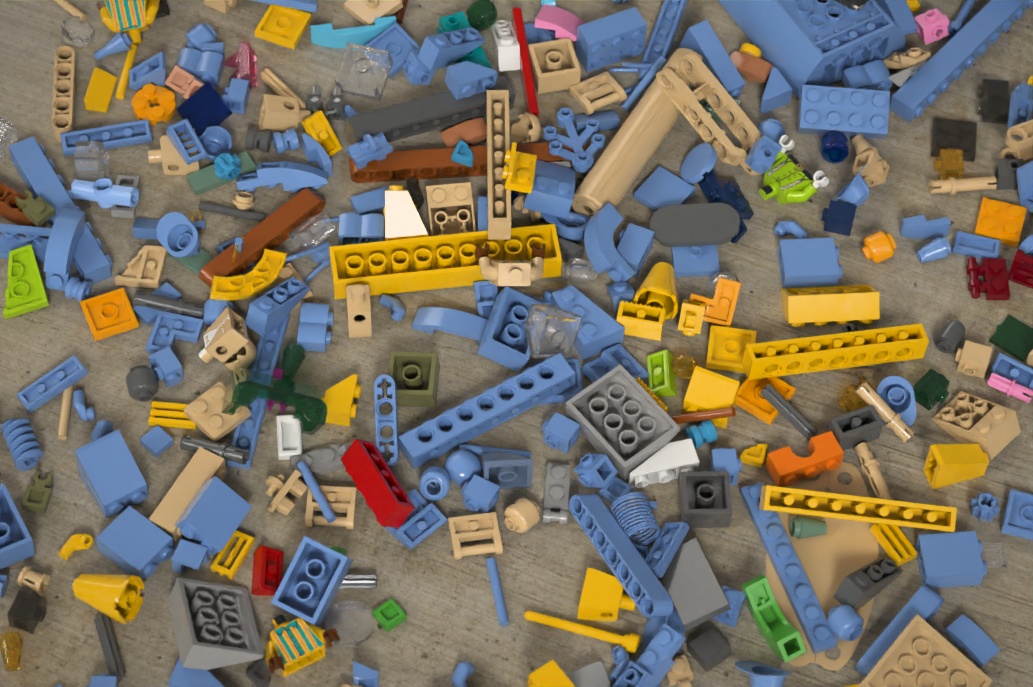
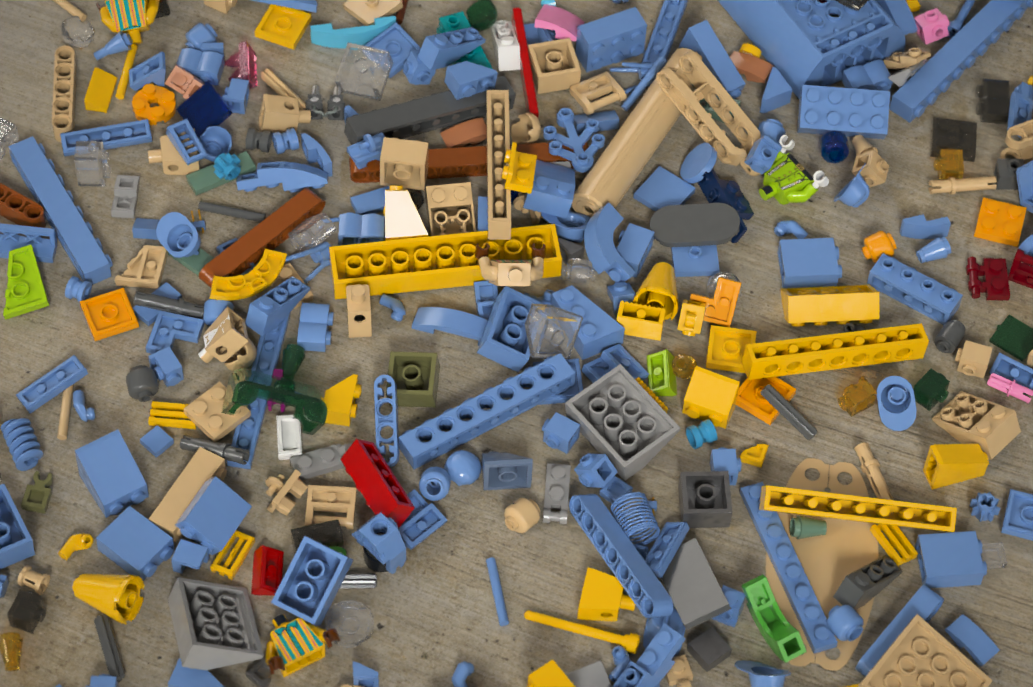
olive plate [15,190,56,227] -> none
medium blue arch [43,208,85,292] -> none
light blue piece [70,178,140,208] -> none
medium blue arm [91,420,113,442] -> none
tan plate [232,191,255,210] -> none
piece [232,236,245,263] -> none
medium blue bar [297,461,336,523] -> none
yellow slope [301,110,342,157] -> none
bright green tile [372,598,407,633] -> none
tan plate [448,512,503,560] -> none
dark azure tile [451,140,474,167] -> none
medium blue bar [459,444,531,458] -> none
medium blue brick [461,474,500,514] -> none
white slope [628,438,699,488] -> none
dark orange bar [670,407,736,424] -> none
orange arch [765,431,844,487] -> none
dark blue brick [821,200,857,236] -> none
dark grey brick [827,405,883,451] -> none
tan pin [855,381,914,442] -> none
medium blue tile [952,231,1001,259] -> none
none -> clear smoke brick [291,519,344,555]
none -> medium blue piece [352,513,406,574]
none -> tan brick [380,137,429,190]
none -> medium blue brick [867,253,963,325]

